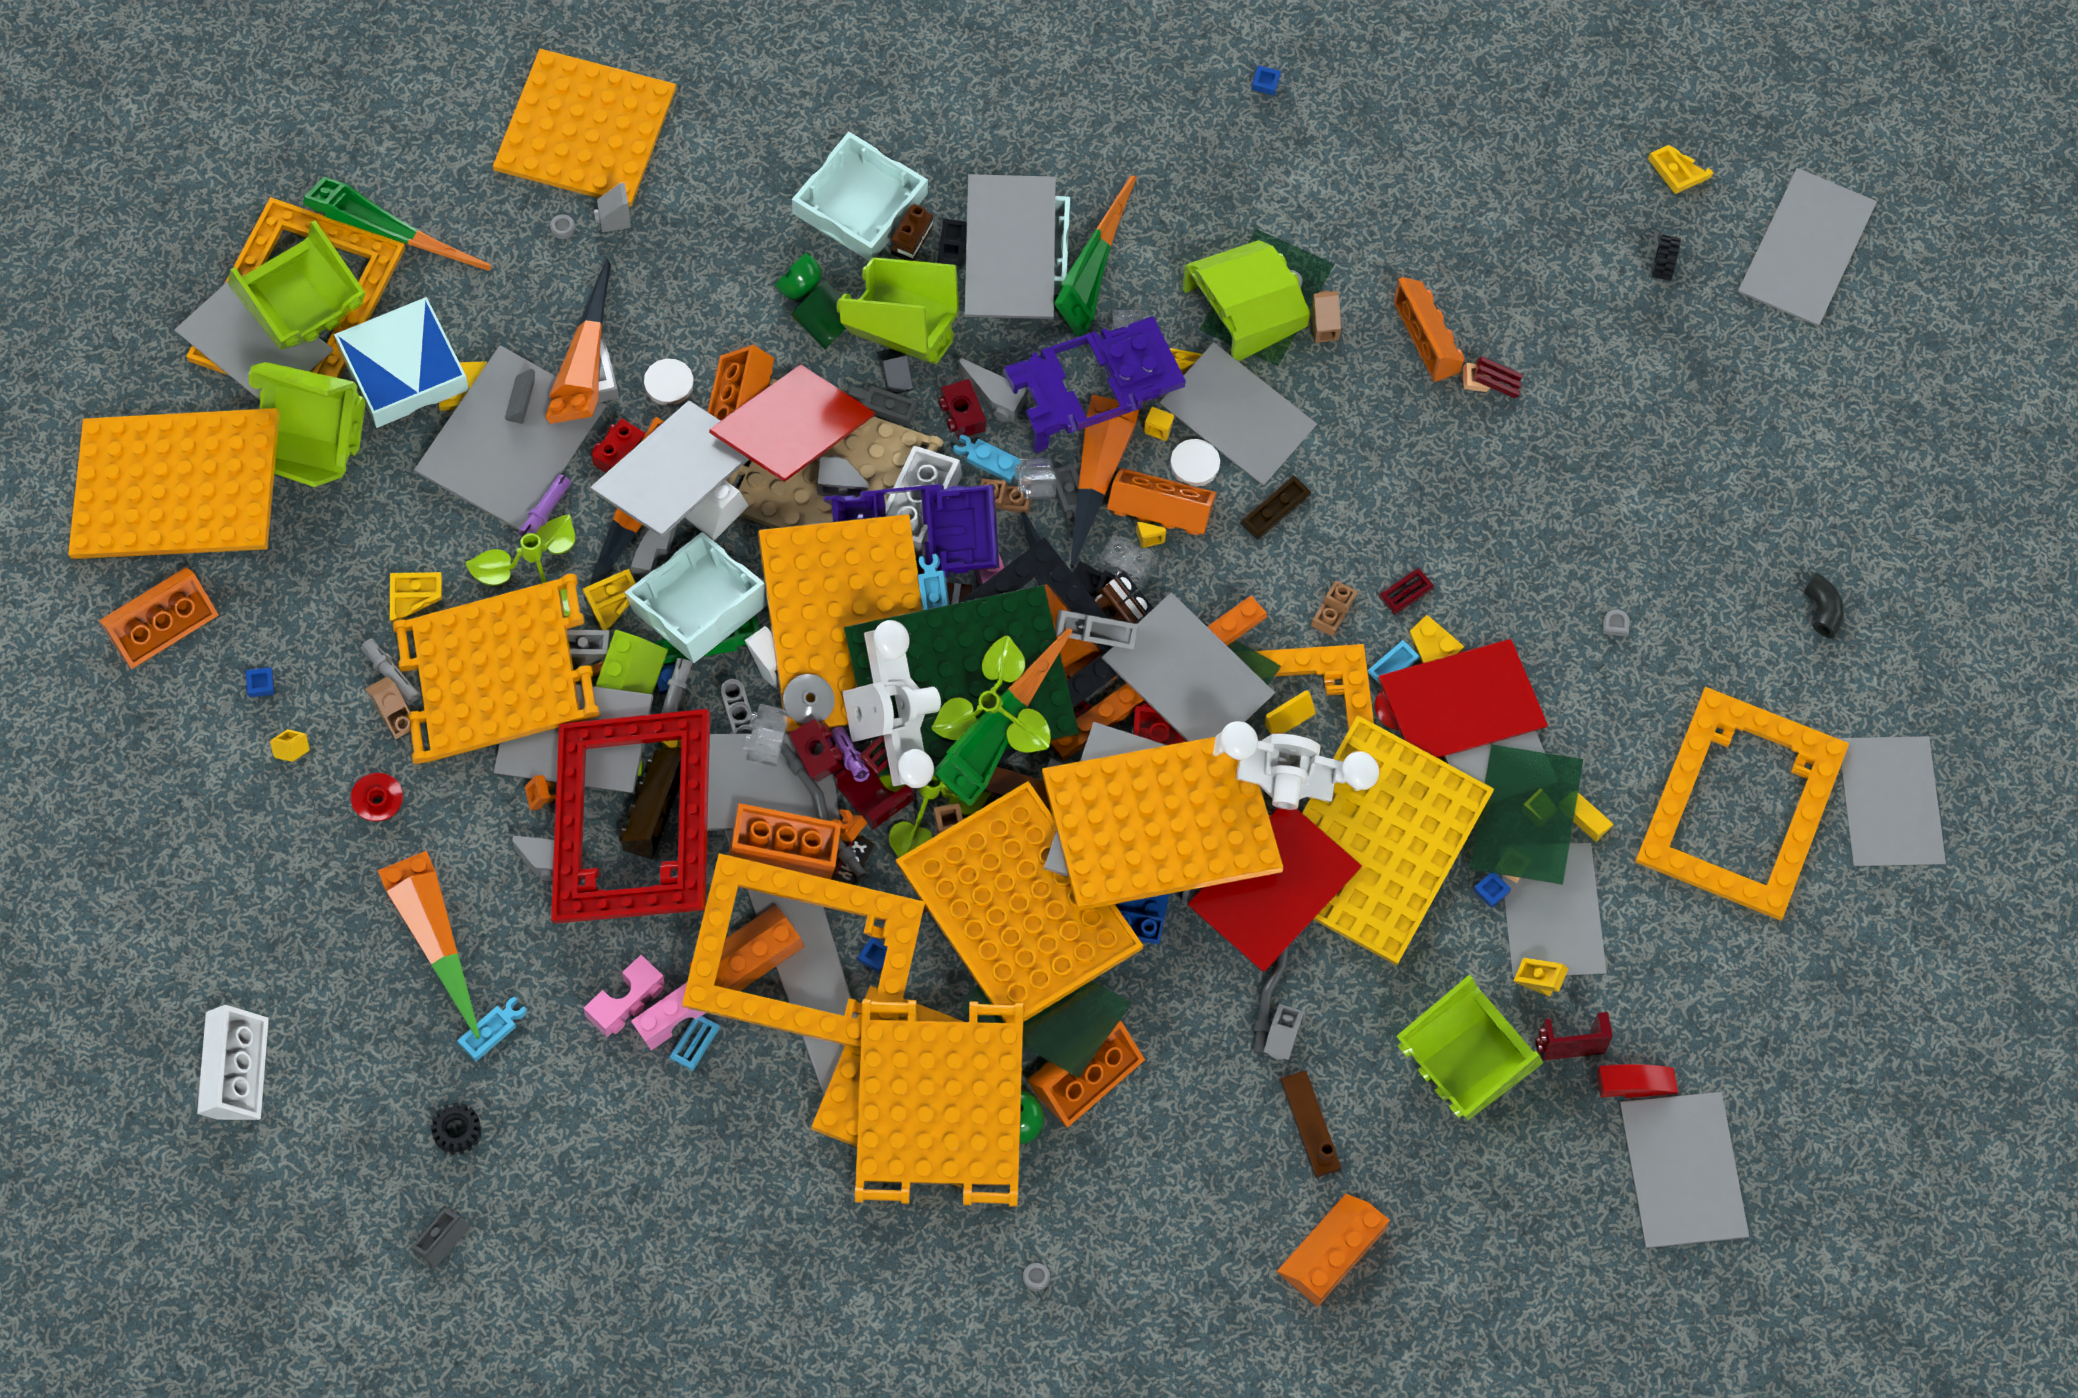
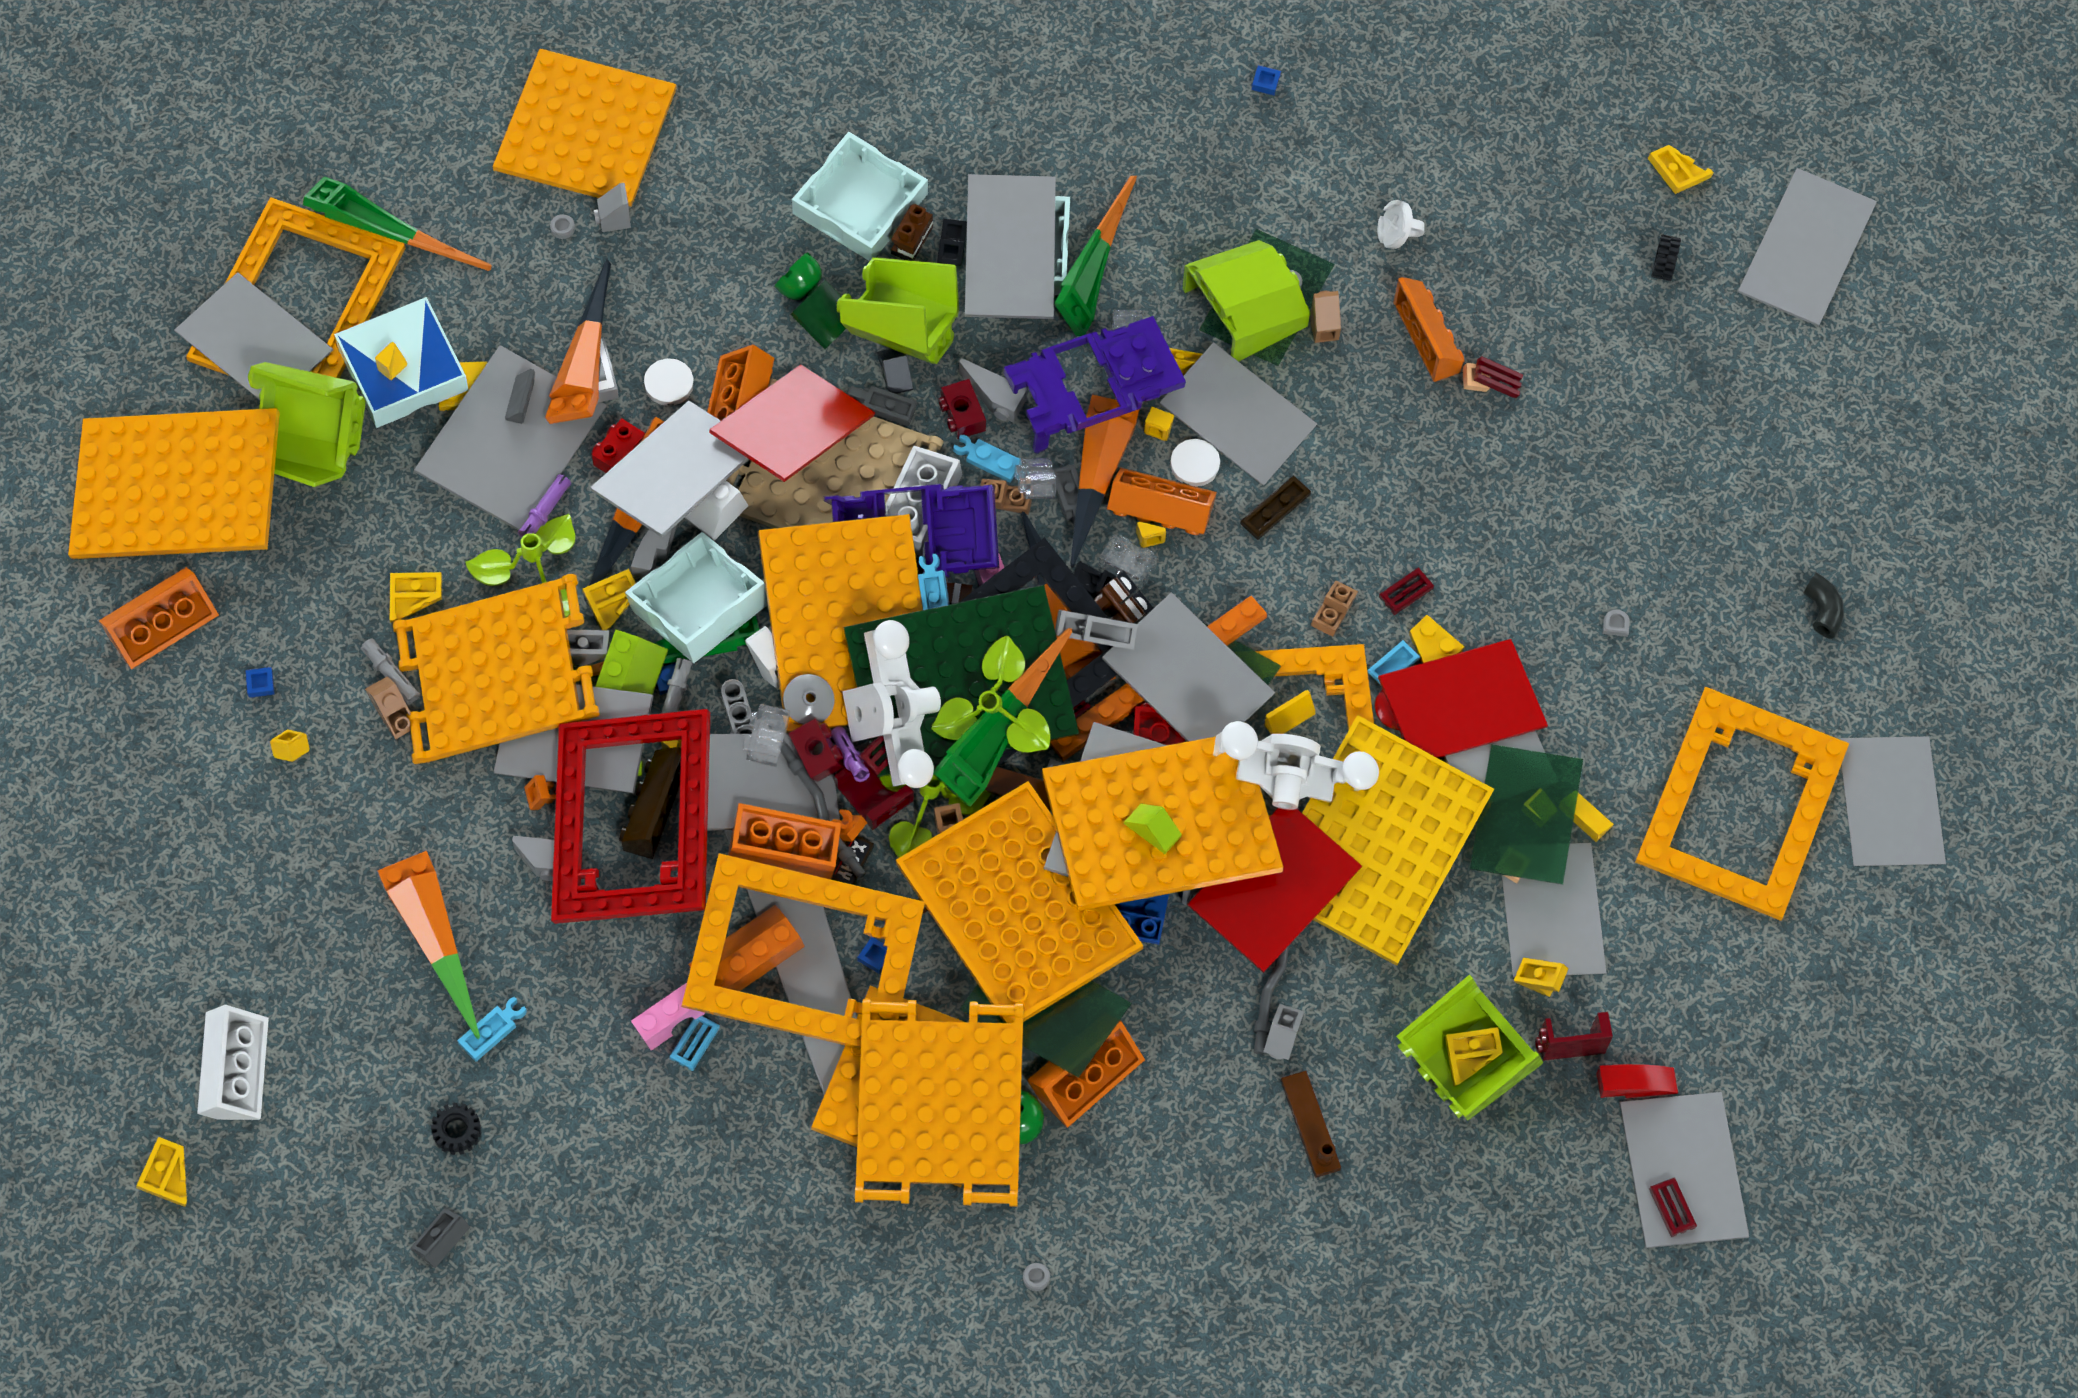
lime windscreen [228,220,365,350] -> none
red dish [351,773,403,822] -> none
bright pink arch [584,955,665,1037] -> none
light grey slope [817,455,868,497] -> none
orange slope [1277,1194,1390,1307] -> none
blue plate [1474,871,1511,908] -> none
none -> yellow wing [136,1137,187,1207]
none -> yellow slope [375,342,407,380]
none -> lime slope [1124,804,1182,854]
none -> white tile [1377,200,1424,249]
none -> yellow wing [1445,1027,1503,1086]
none -> dark red tile [1649,1177,1697,1237]

